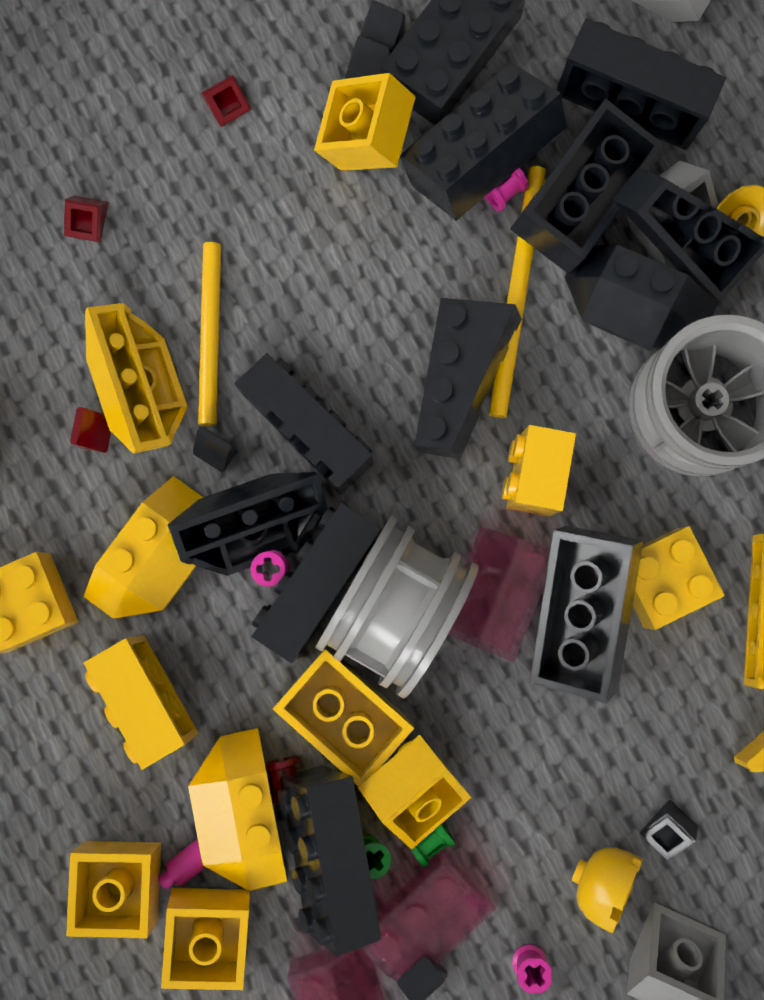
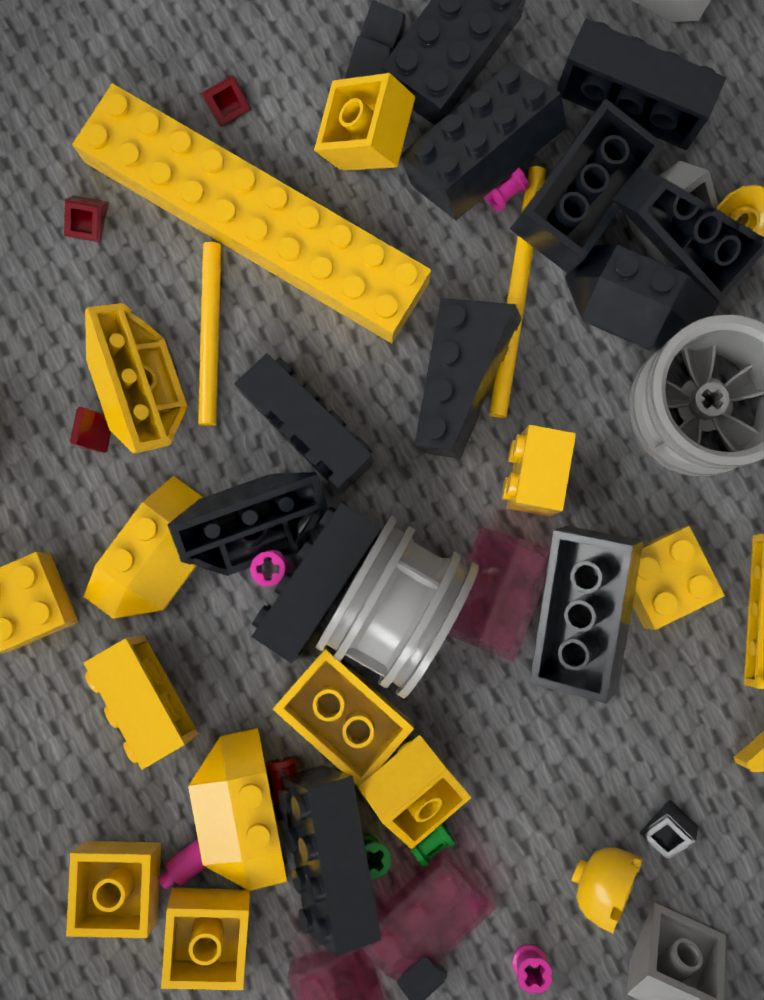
black slope [193,426,237,472] -> none
none -> yellow brick [72,83,431,344]

